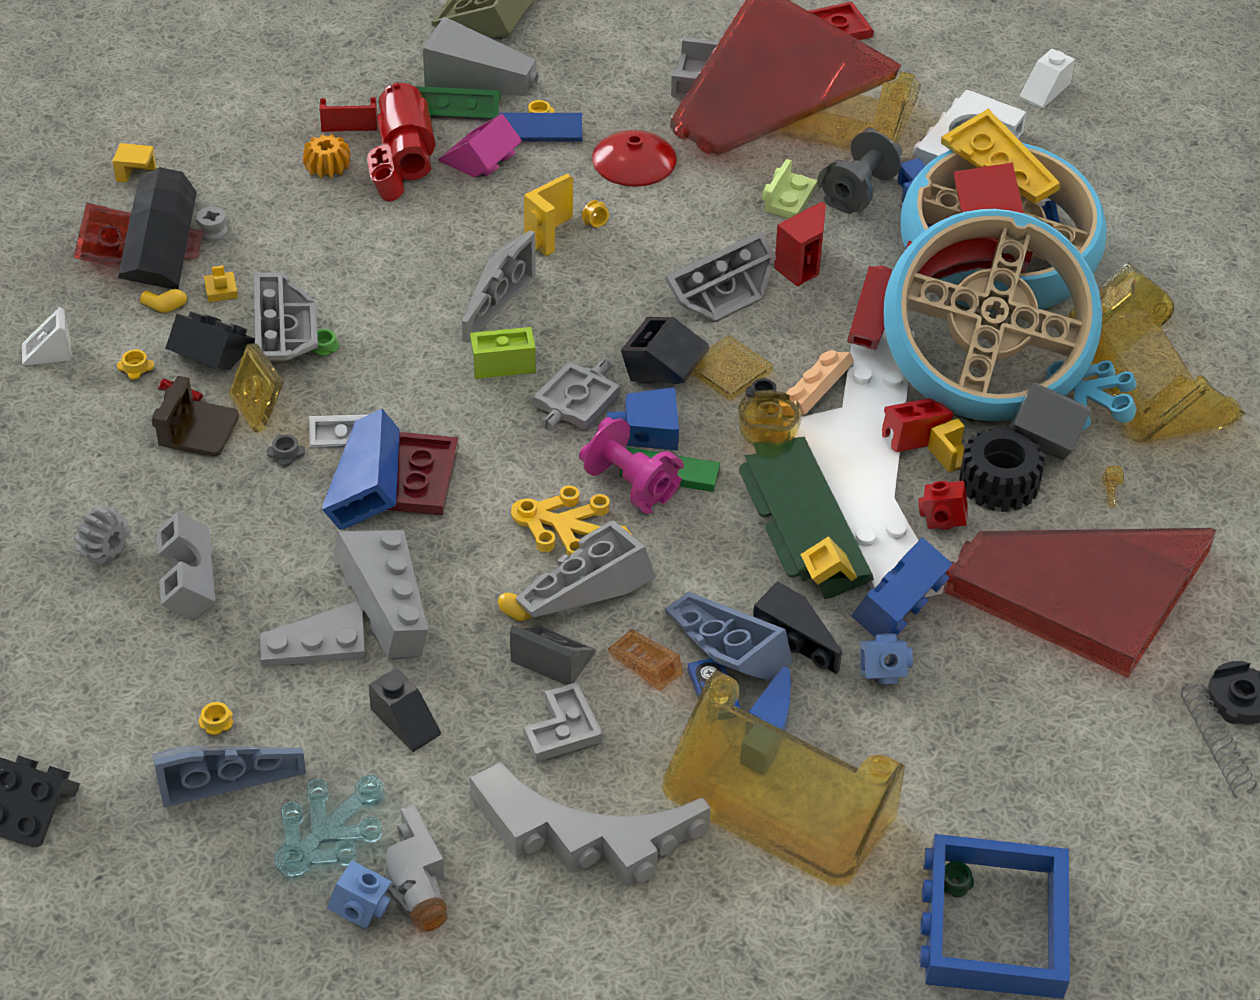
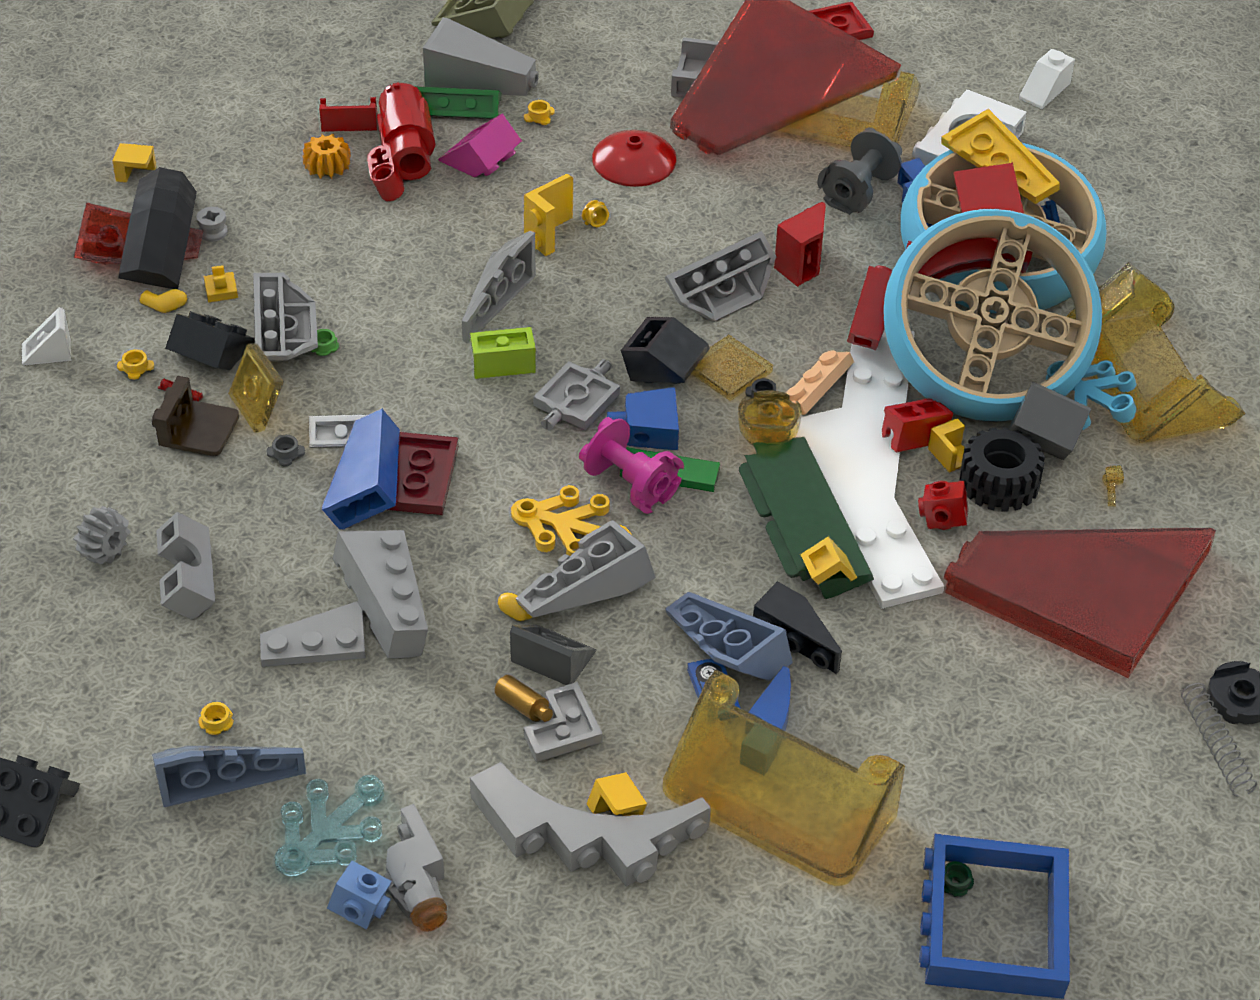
black slope [368,667,441,752] -> none
blue tile [499,113,582,141] -> none
clear orange slope [608,629,683,691] -> none
yellowish green bracket [762,159,817,218] -> none
blue wedge [851,537,953,638] -> none
medium blue brick [860,633,913,684] -> none
none -> pearl gold cylinder [495,675,553,722]
none -> yellow panel [587,772,647,816]

